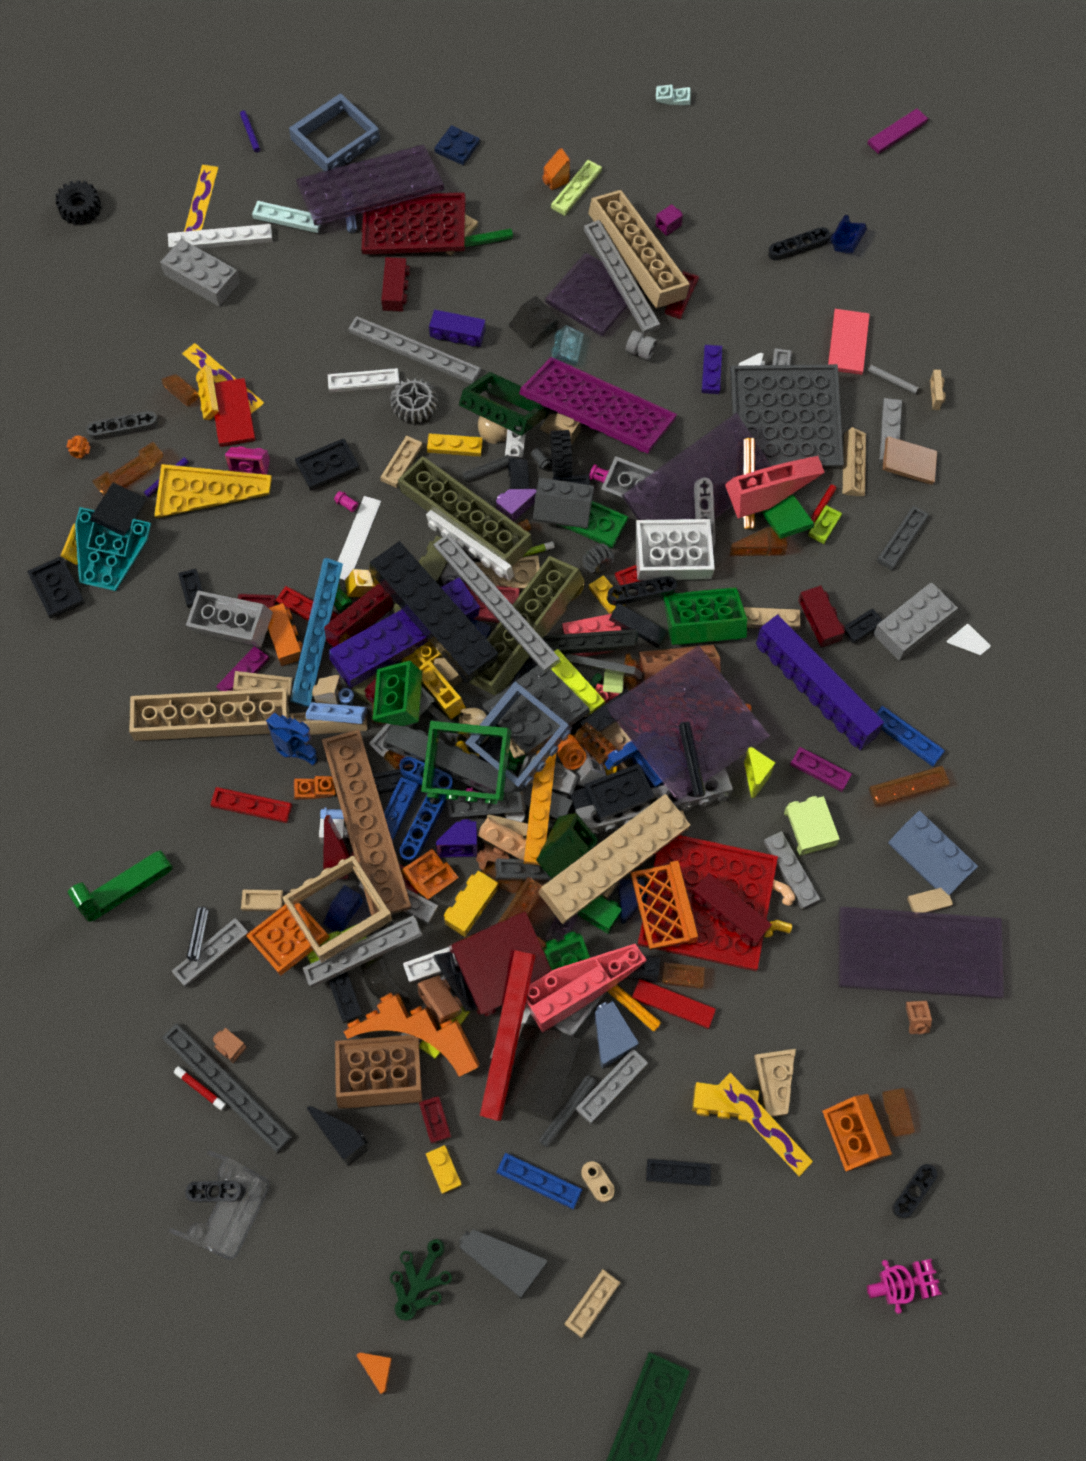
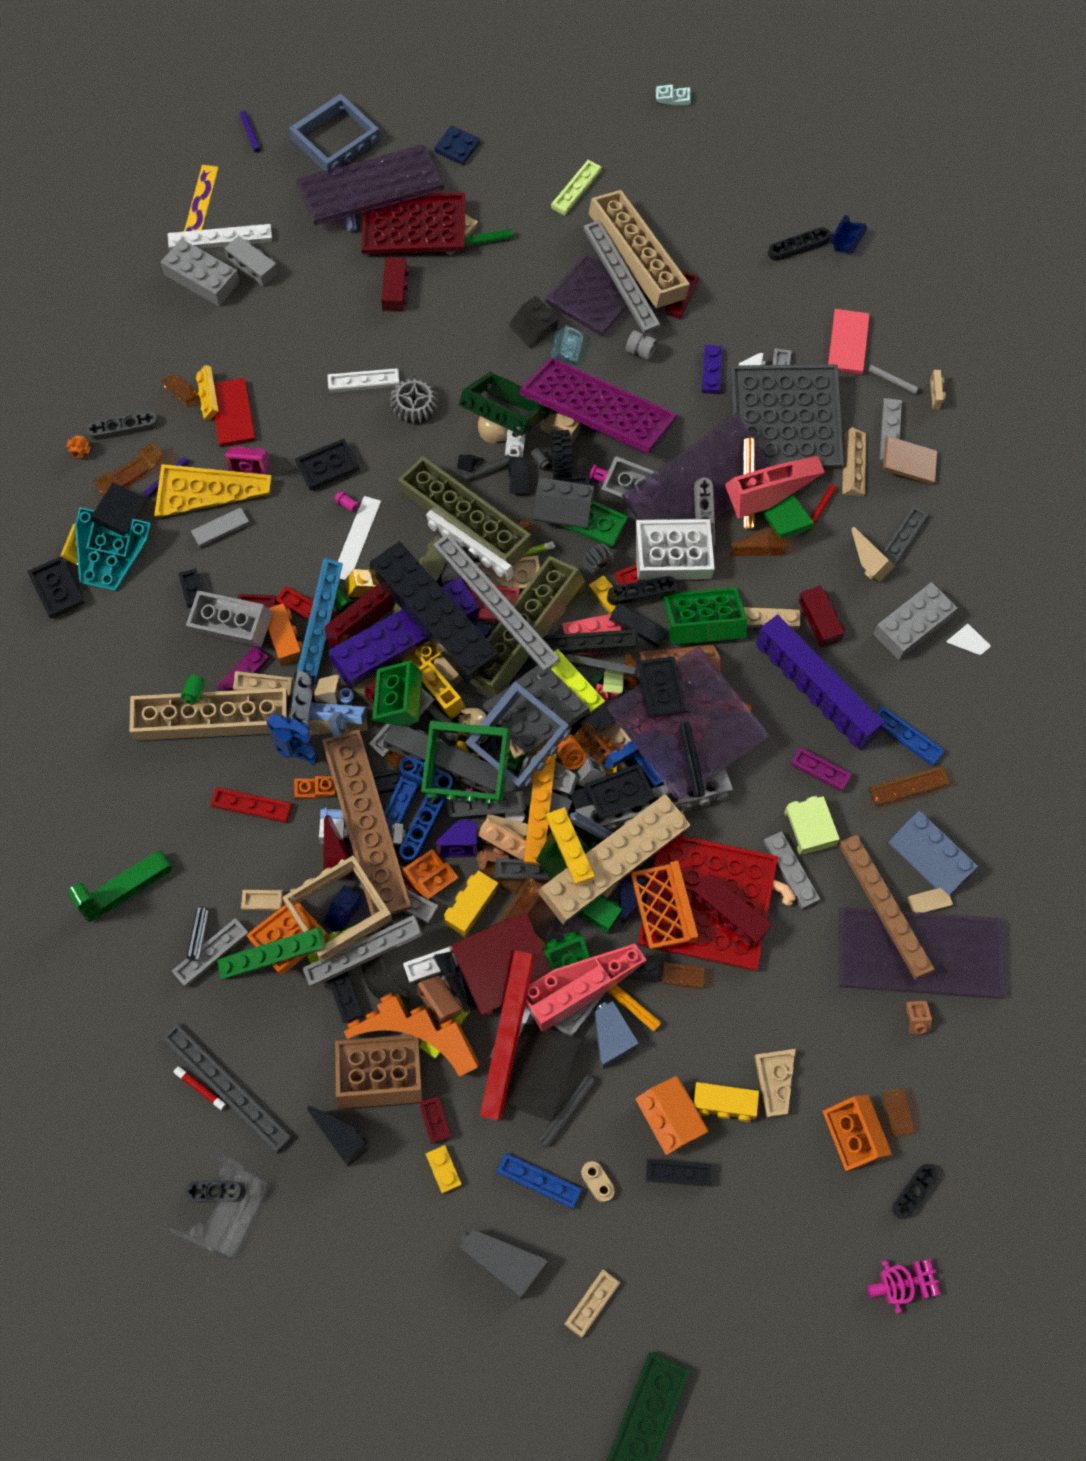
black tyre [55,180,102,226] -> none
yellow sticker [182,343,264,414] -> none
nougat window [213,1028,247,1063] -> none
light aqua plate [252,201,323,233] -> none
light grey tile [348,316,481,384] -> none
orange slope [356,1353,392,1395] -> none
tan plate [380,435,423,488] -> none
dark green plant [390,1239,452,1321] -> none
yellow plate [427,434,483,457] -> none
dark purple brick [429,309,486,347] -> none
medium lavender slope [496,489,536,522] -> none
orange slope [542,148,570,190] -> none
light grey plate [575,1049,648,1124] -> none
red tile [632,979,716,1029] -> none
magenta brick [655,204,683,236] -> none
yellow sticker [716,1073,813,1177] -> none
neon yellow slope [744,747,775,798] -> none
yellow arm [764,920,792,937] -> none
lime plate [808,505,842,544] -> none
black plate [844,608,882,644] -> none
magenta tile [867,109,928,154] -> none
none -> green brick [181,674,205,705]
none -> light grey tile [191,508,250,548]
none -> green plate [217,928,326,980]
none -> light grey brick [224,236,278,287]
none -> plate [287,670,315,725]
none -> sand blue plate [328,712,347,738]
none -> light grey plate [391,823,406,846]
none -> black slope [457,454,484,472]
none -> yellow plate [546,807,595,886]
none -> sand blue axle [569,812,613,840]
none -> orange slope [635,1076,709,1155]
none -> black tile [636,656,687,718]
none -> medium nougat plate [838,835,935,980]
none -> tan slope [851,527,895,582]

